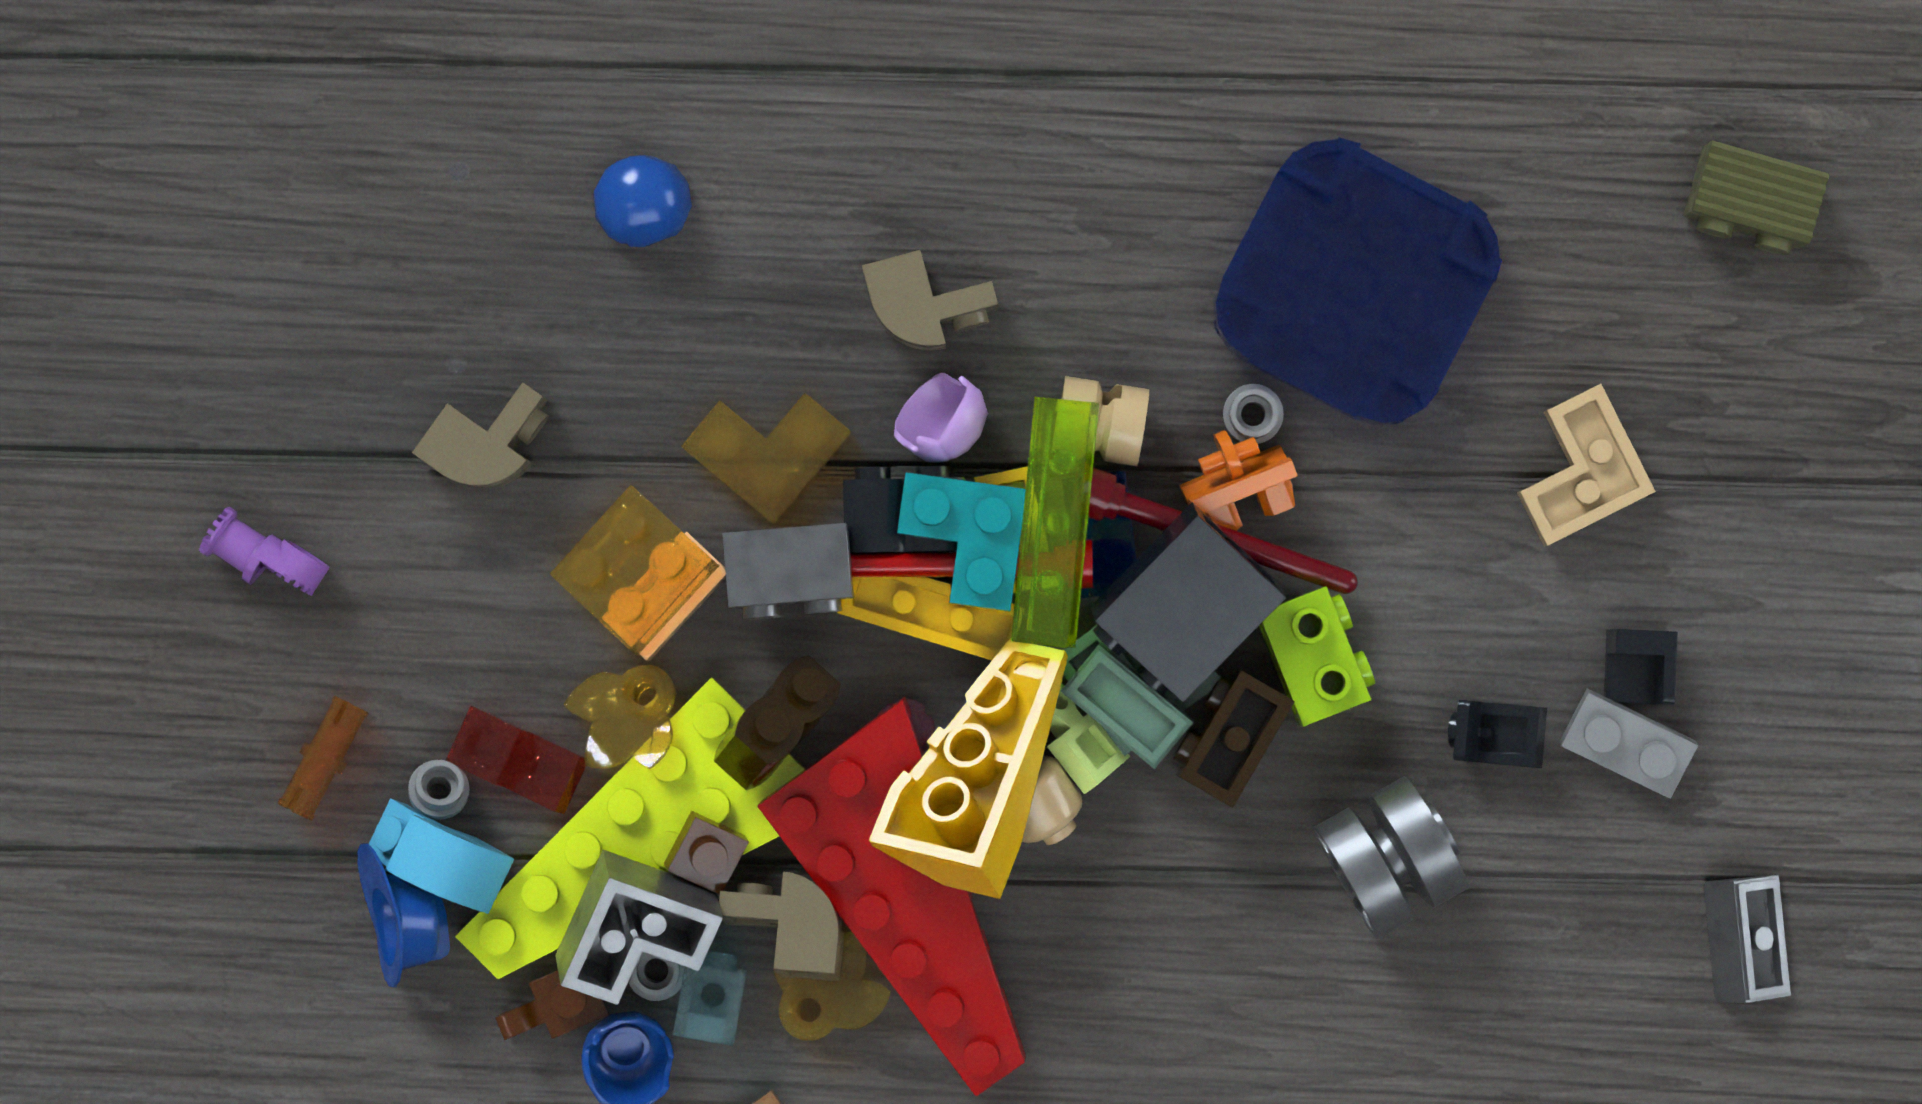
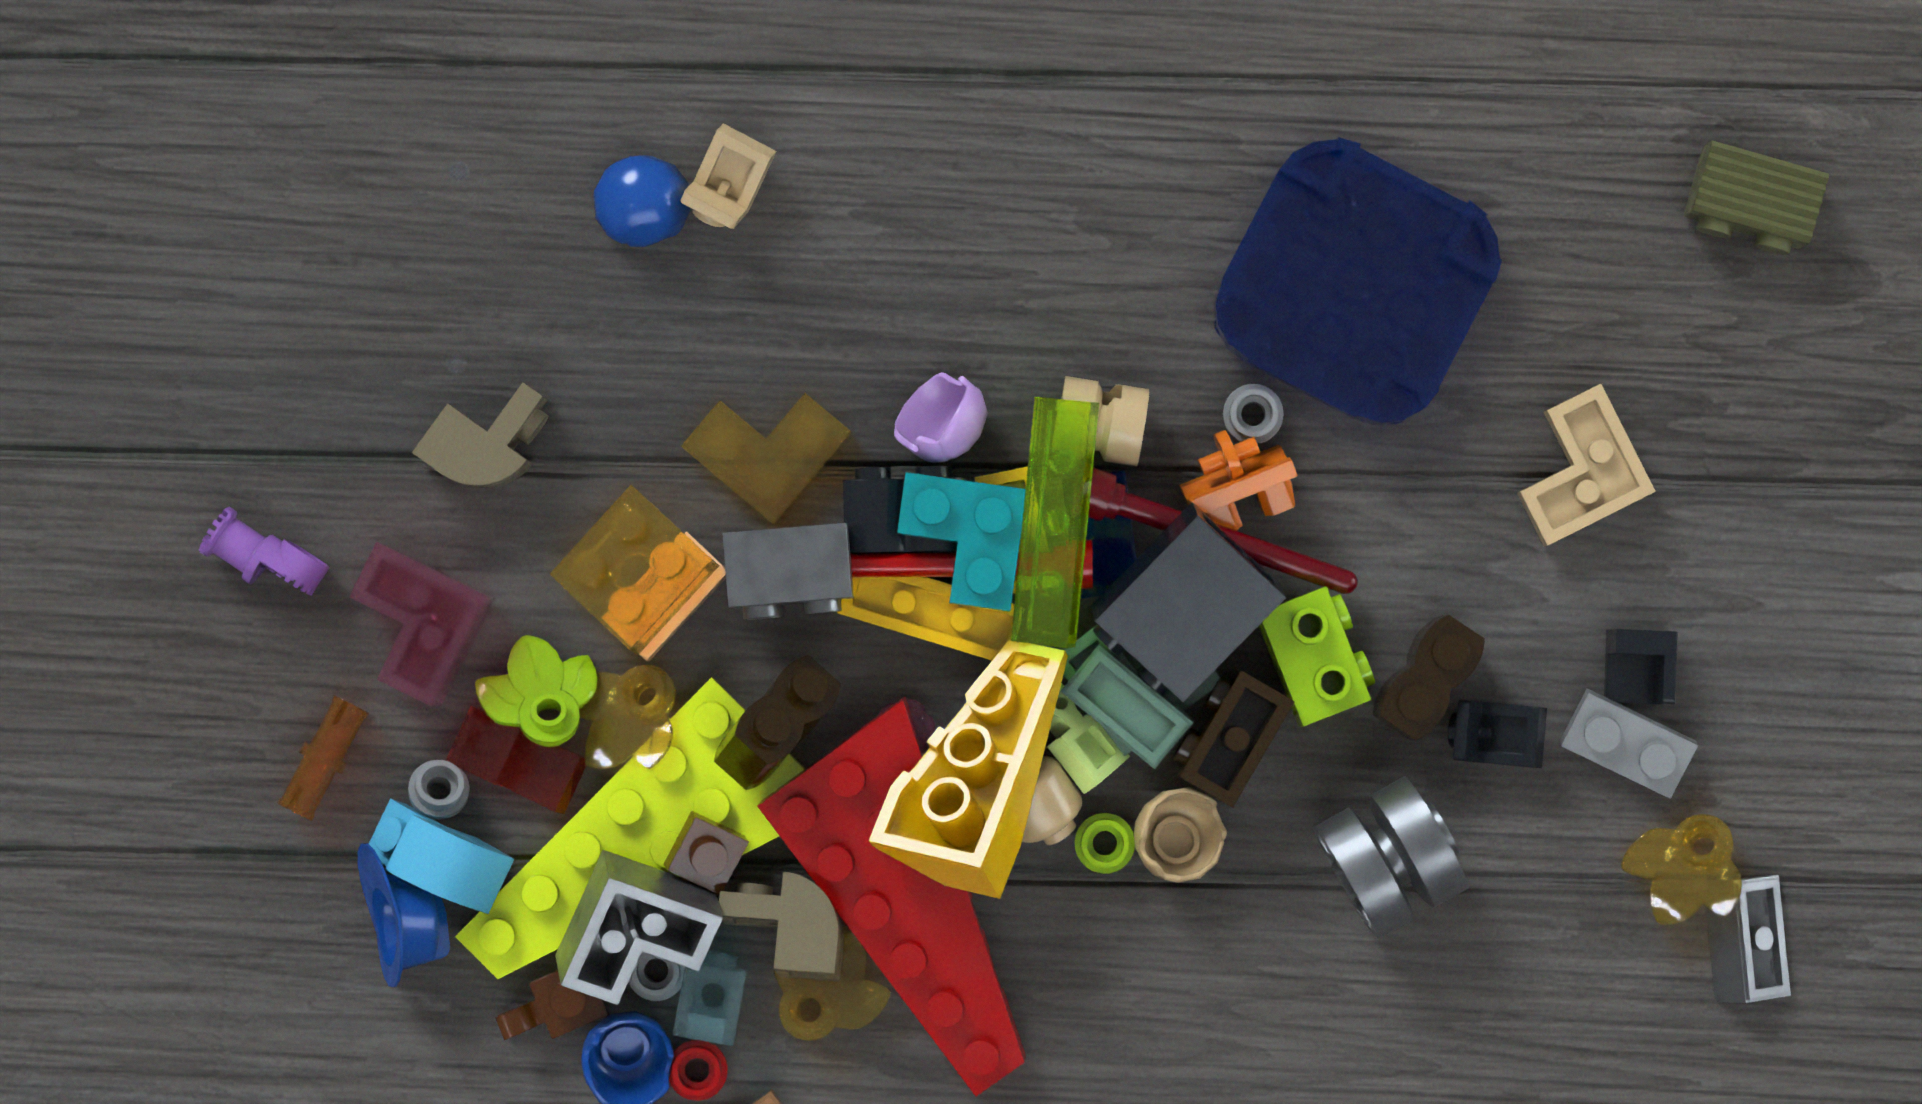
dark tan brick [862,250,998,351] -> none
none -> clear pink brick [349,542,495,706]
none -> lime plate [475,635,598,747]
none -> red plate [669,1039,728,1101]
none -> tan bracket [680,123,777,229]
none -> lime plate [1074,813,1135,874]
none -> tan hair [1134,787,1227,883]
none -> dark brown brick [1373,615,1485,740]
none -> clear yellow plate [1621,814,1742,925]

